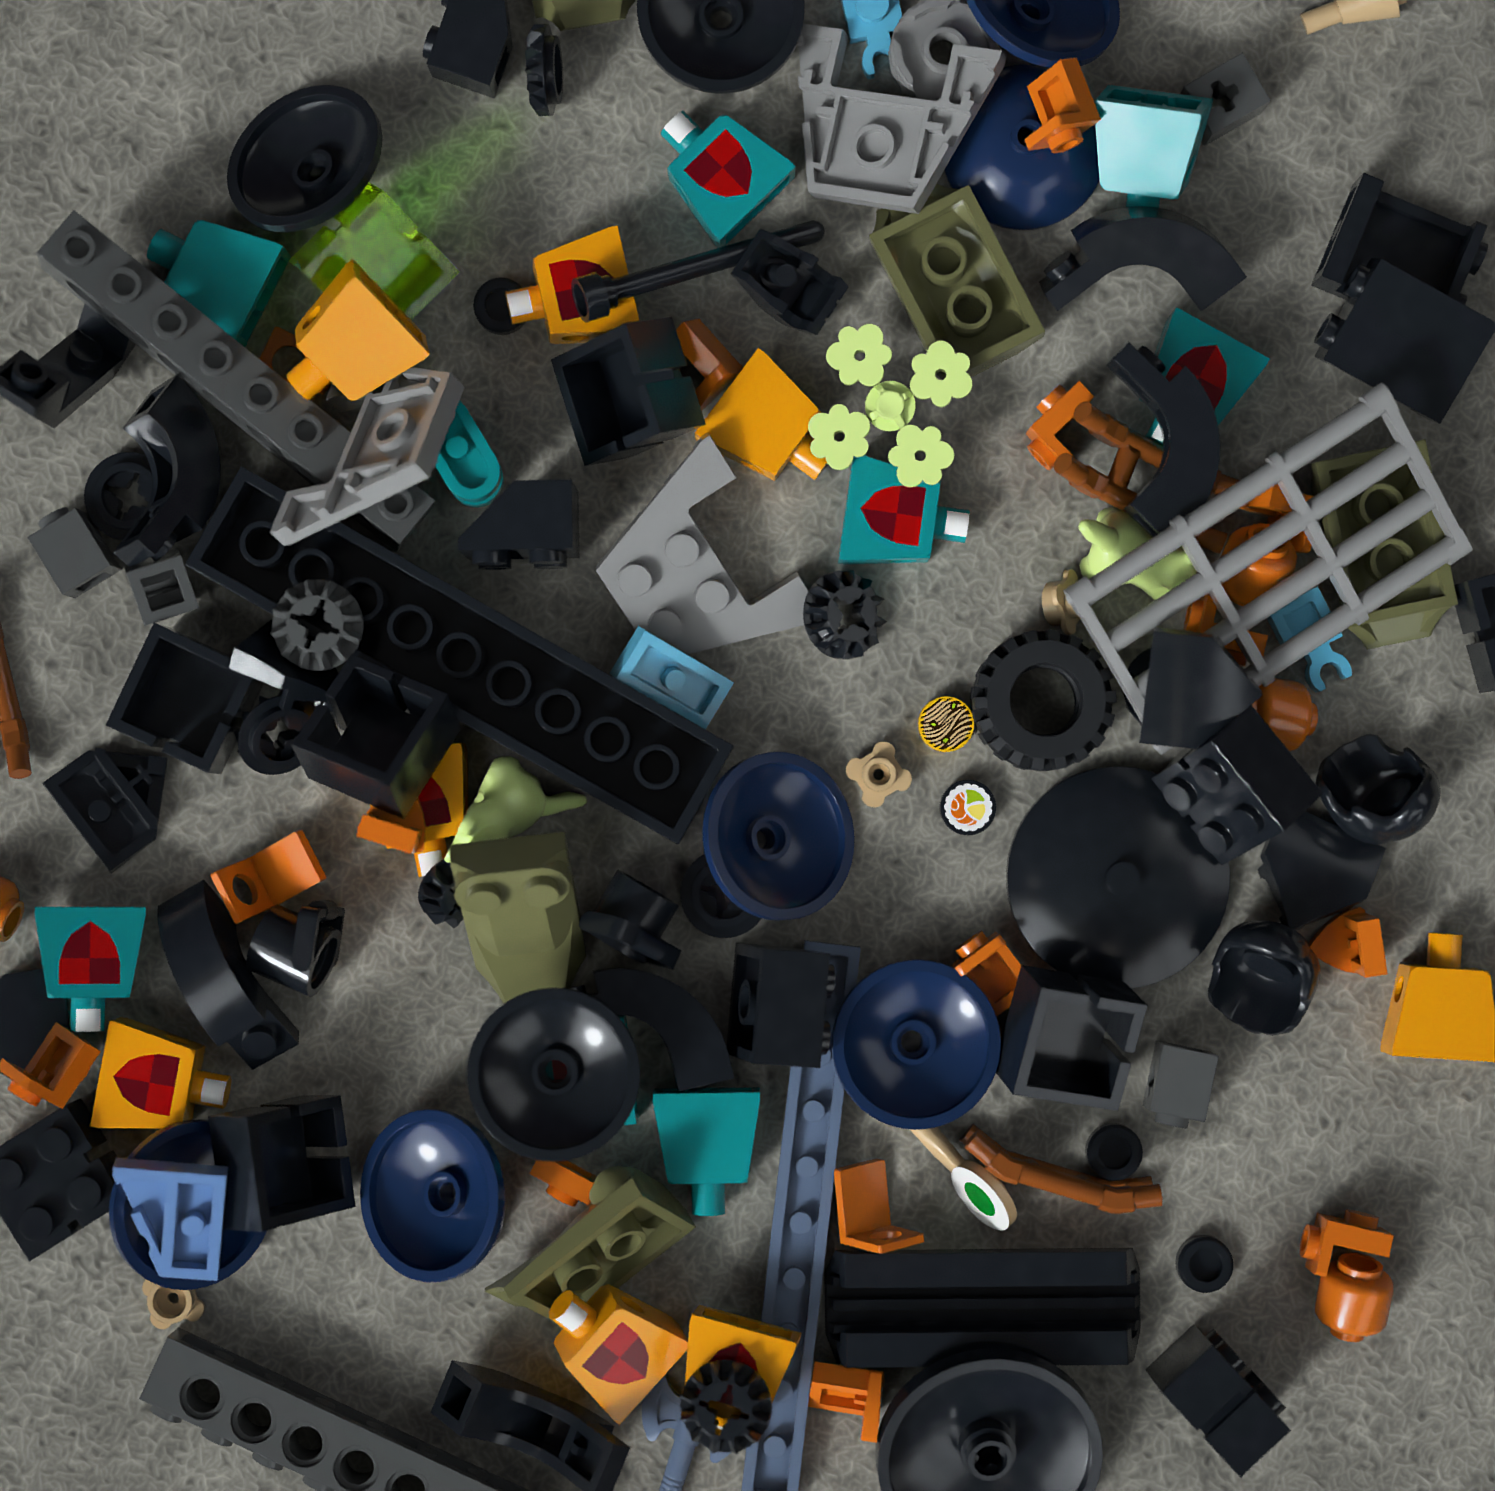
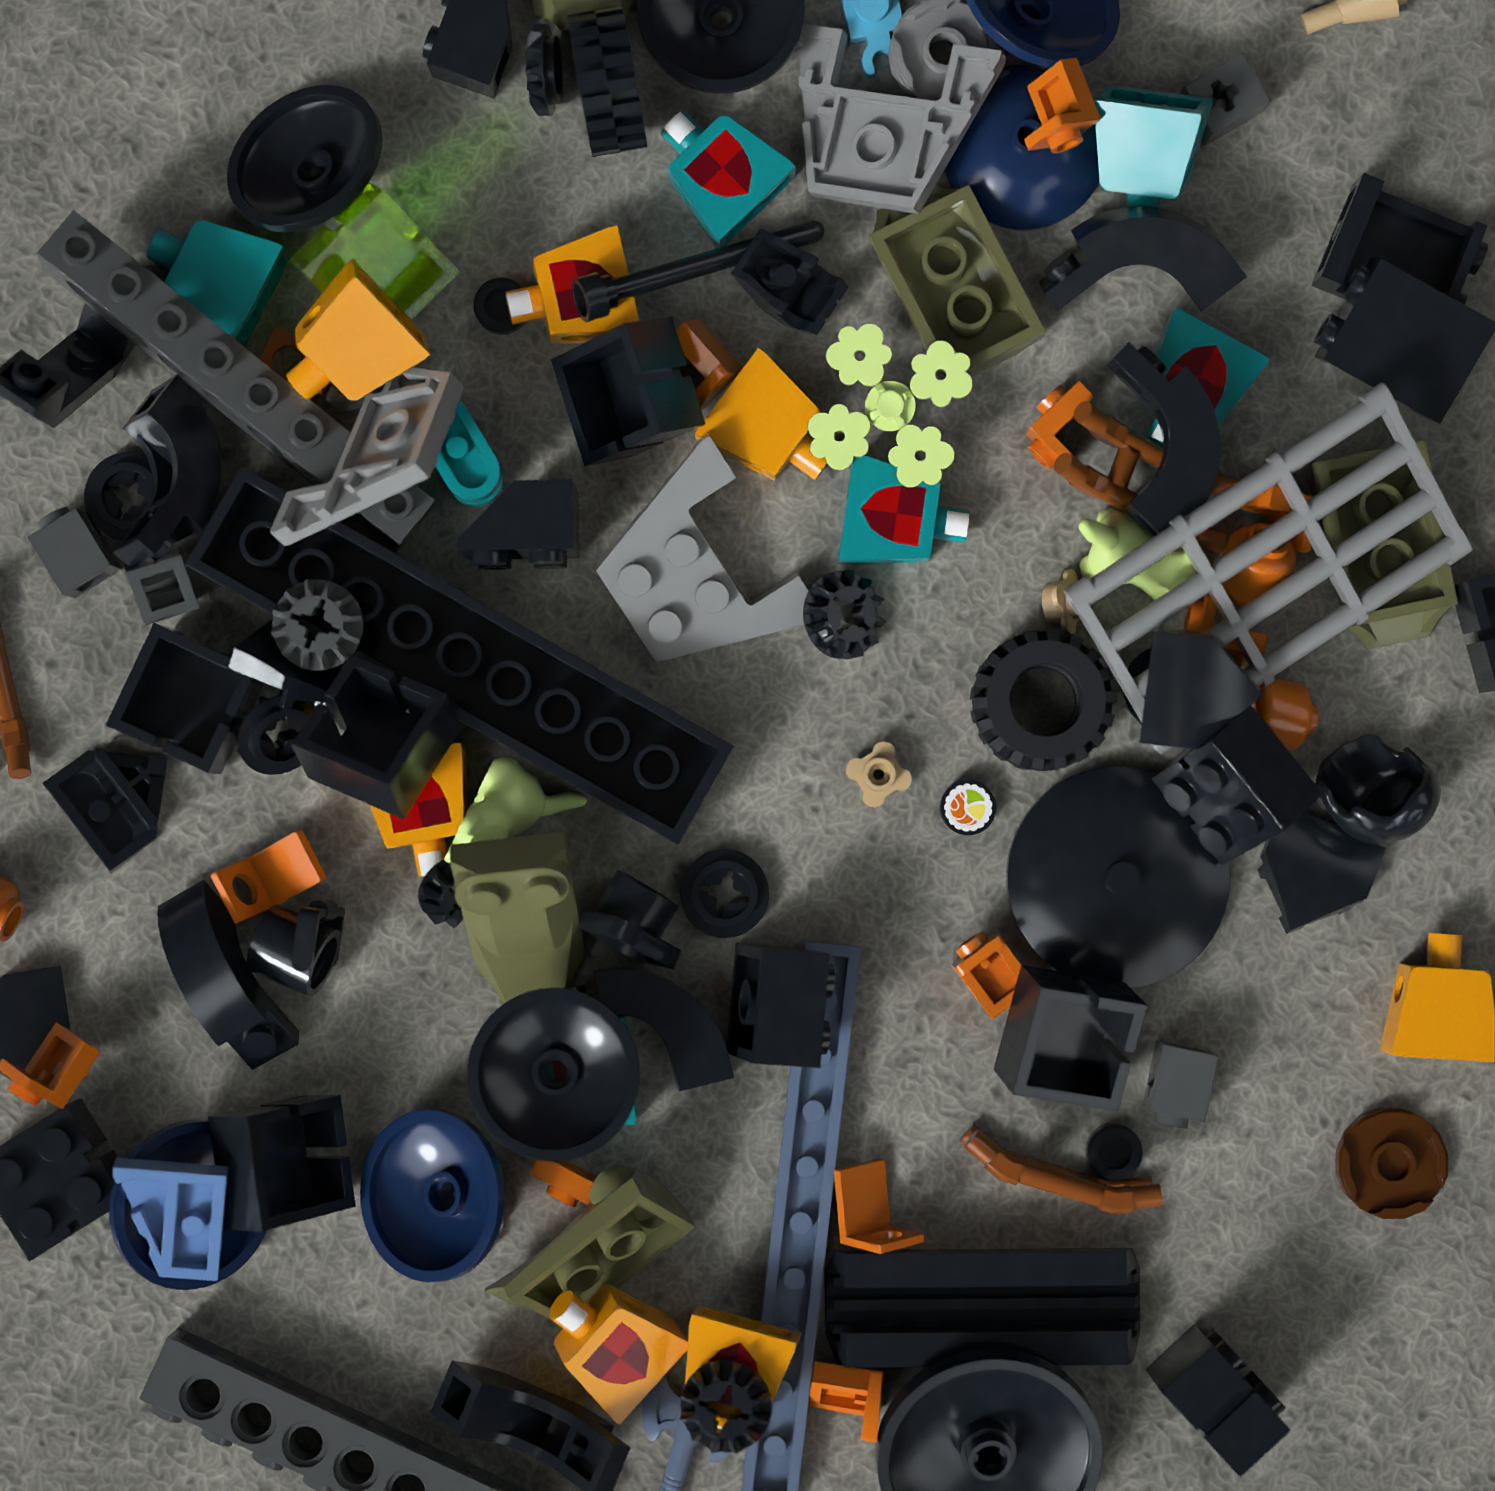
teal torso [34,907,146,1032] -> none
light orange torso [90,1017,232,1128] -> none
tan plate [142,1280,205,1329] -> none
orange tile [356,798,426,854] -> none
medium azure plate [609,625,734,730] -> none
teal torso [653,1087,760,1216] -> none
dark blue dish [703,752,855,921] -> none
dark blue dish [832,959,1001,1130] -> none
piece [910,1127,1017,1231] -> none
tile [918,696,974,752] -> none
black tile [1175,1235,1233,1293] -> none
black piece [1208,920,1320,1036] -> none
medium azure plate [1267,586,1352,692] -> none
orange bracket [1300,1209,1394,1277] -> none
orange tile [1308,906,1388,978] -> none
orange head [1315,1253,1393,1342] -> none
none -> black wheel [567,5,648,157]
none -> reddish brown tile [1335,1108,1448,1219]

